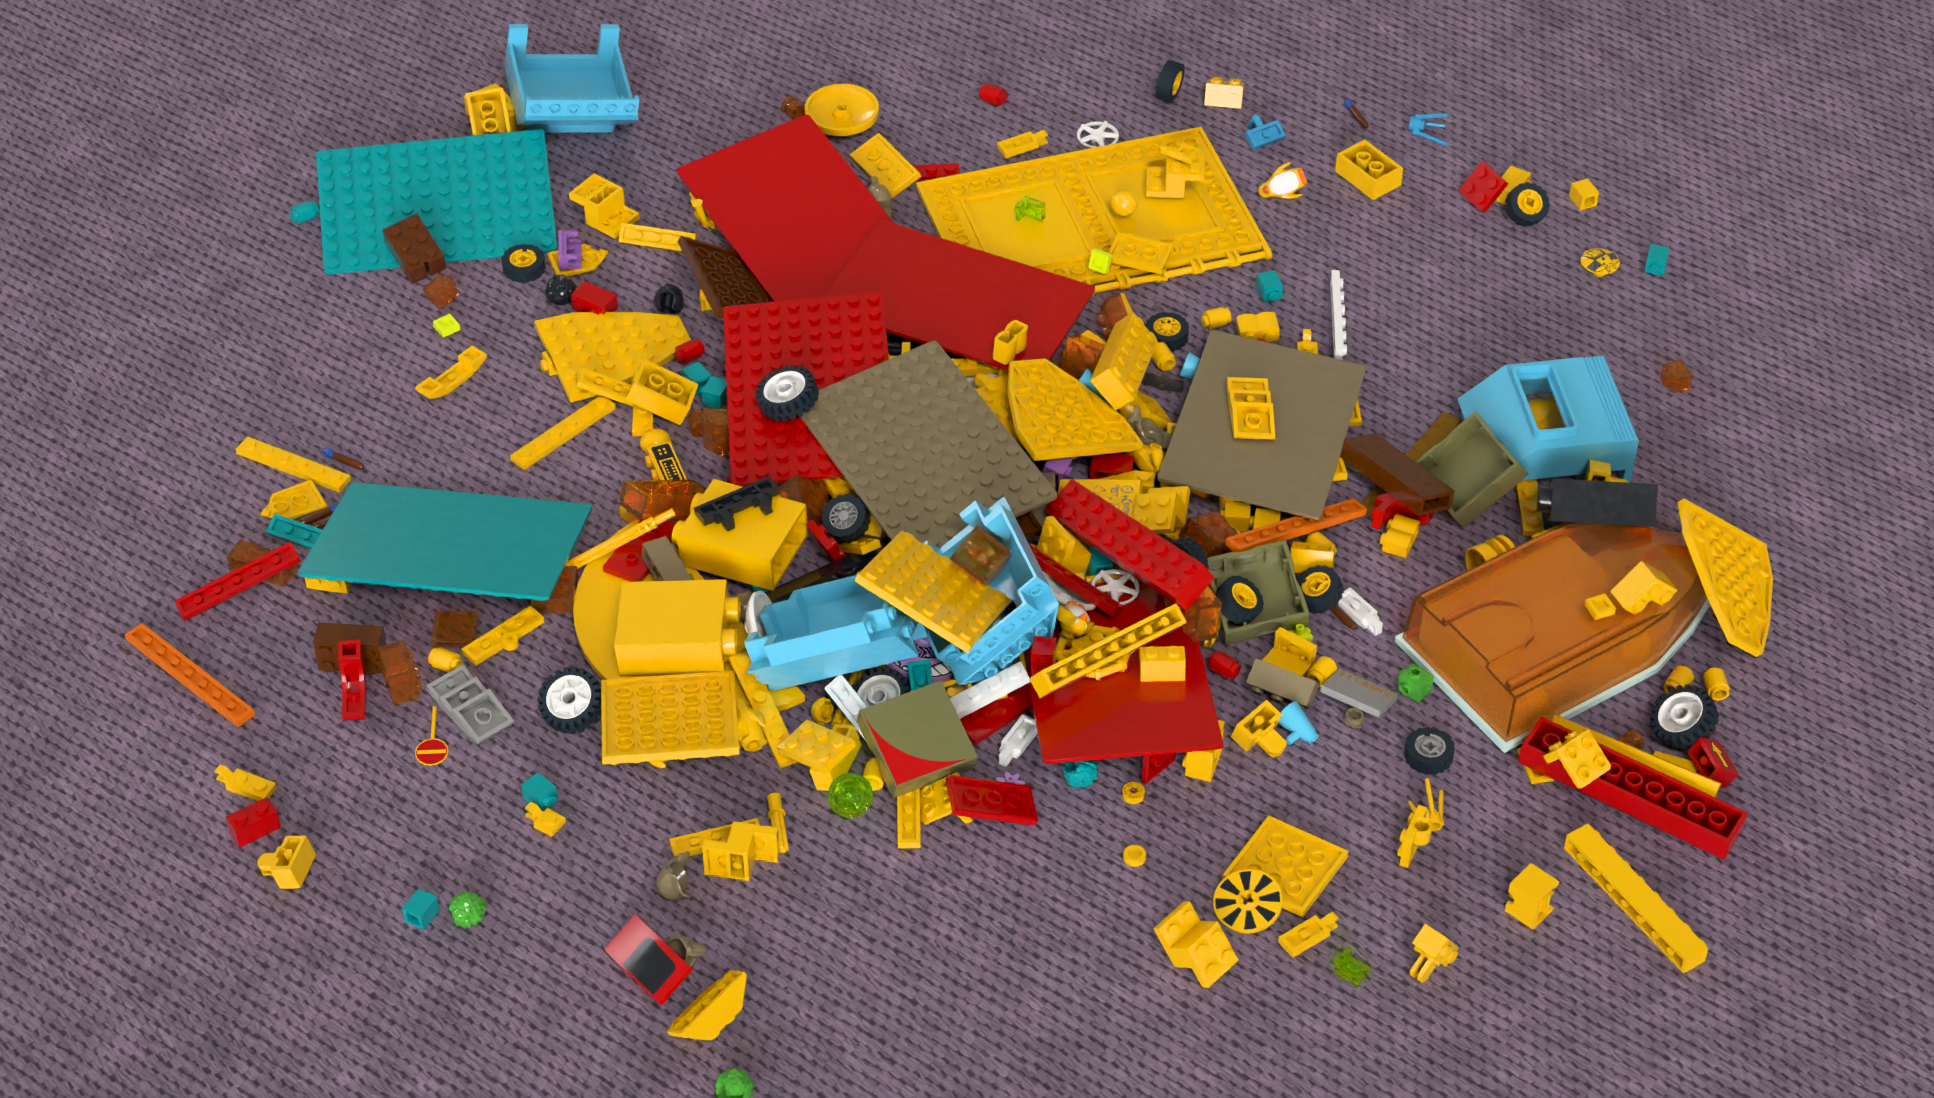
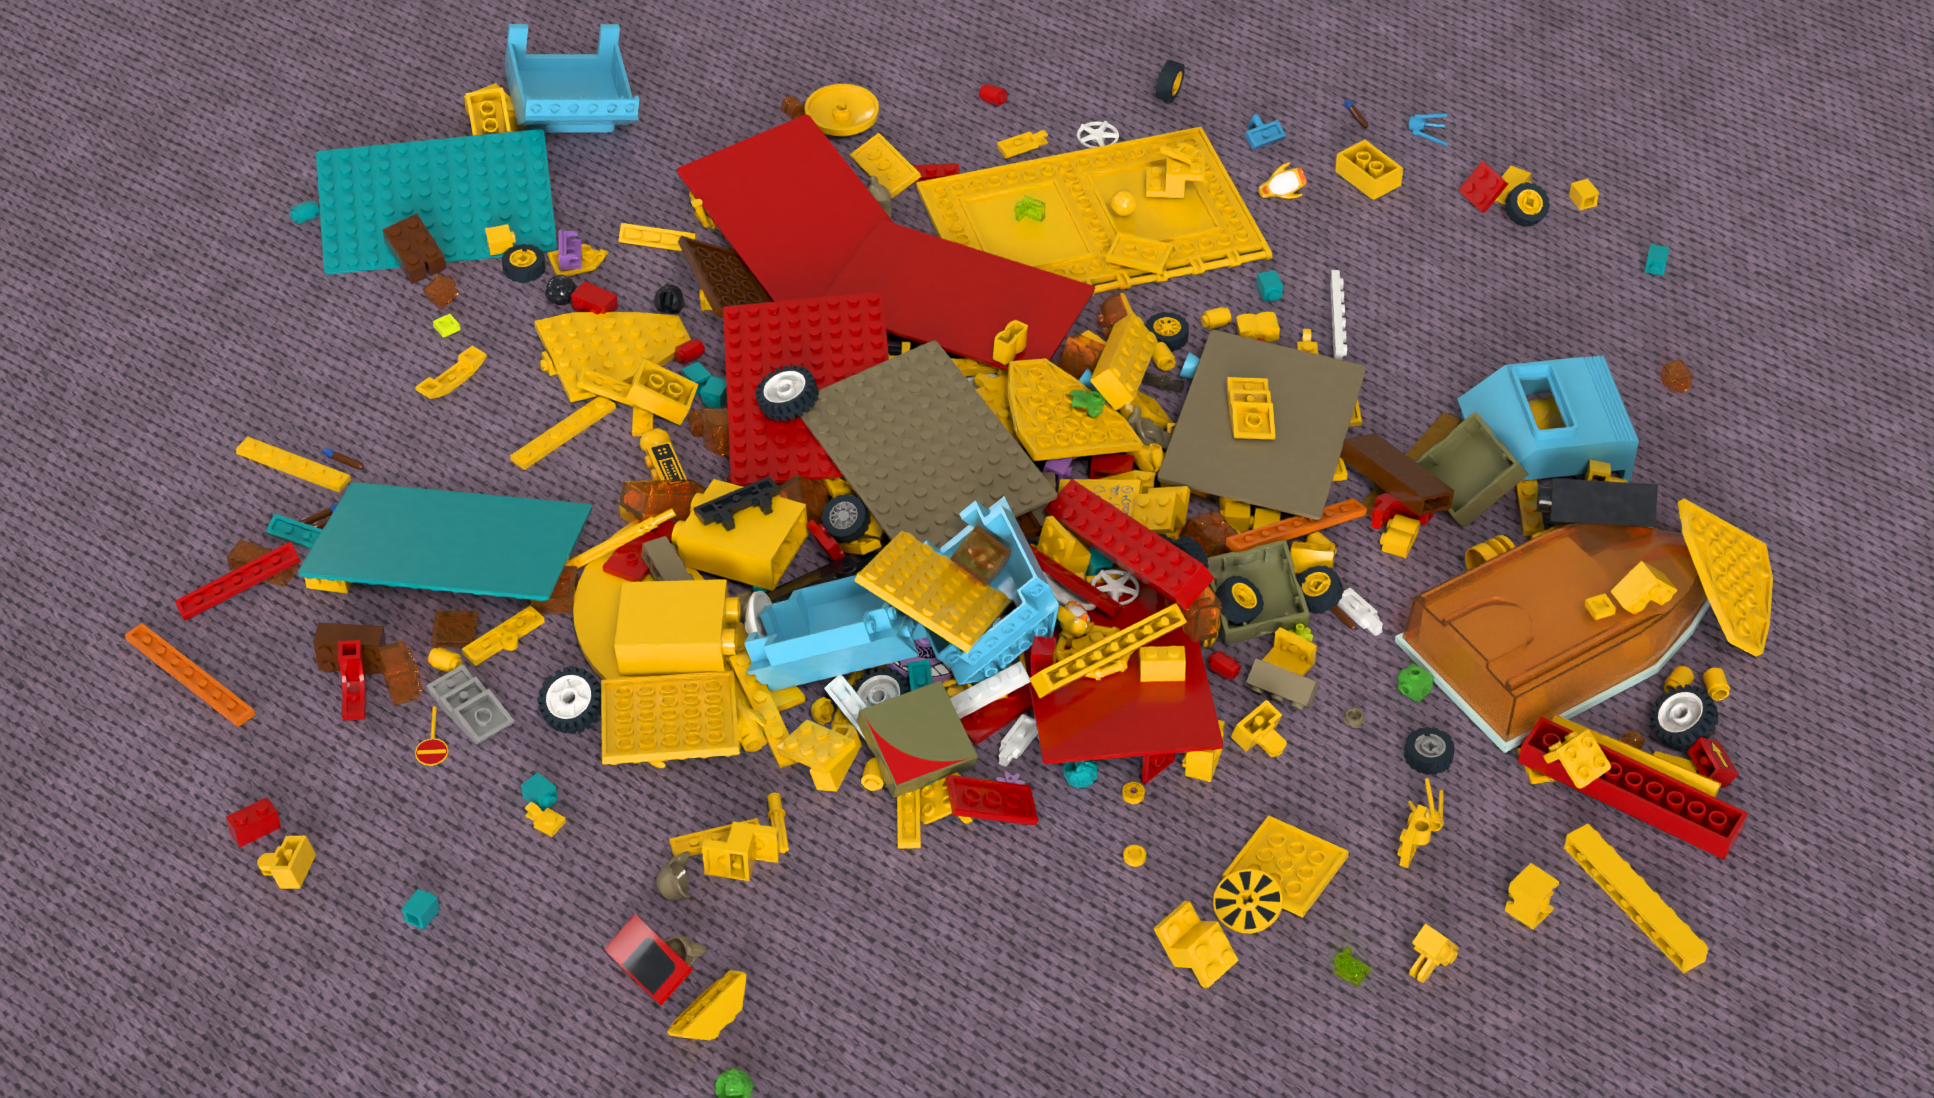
yellow plate [215,765,277,801] -> none
yellow tile [261,479,327,520] -> none
bright green piece [449,891,486,928] -> none
yellow bracket [569,173,640,239] -> none
clear neon green cone [828,773,873,818] -> none
neon yellow plate [1088,248,1112,274] -> none
yellow bracket [1204,77,1244,109] -> none
medium azure piece [1278,701,1319,745] -> none
yellow plate [1278,912,1339,958] -> none
yellow brick [1306,656,1337,687] -> none
light grey tile [1320,668,1398,718] -> none
yellow dish [1580,248,1620,277] -> none
none -> yellow brick [485,224,516,255]
none -> bright green plate [1069,390,1106,417]

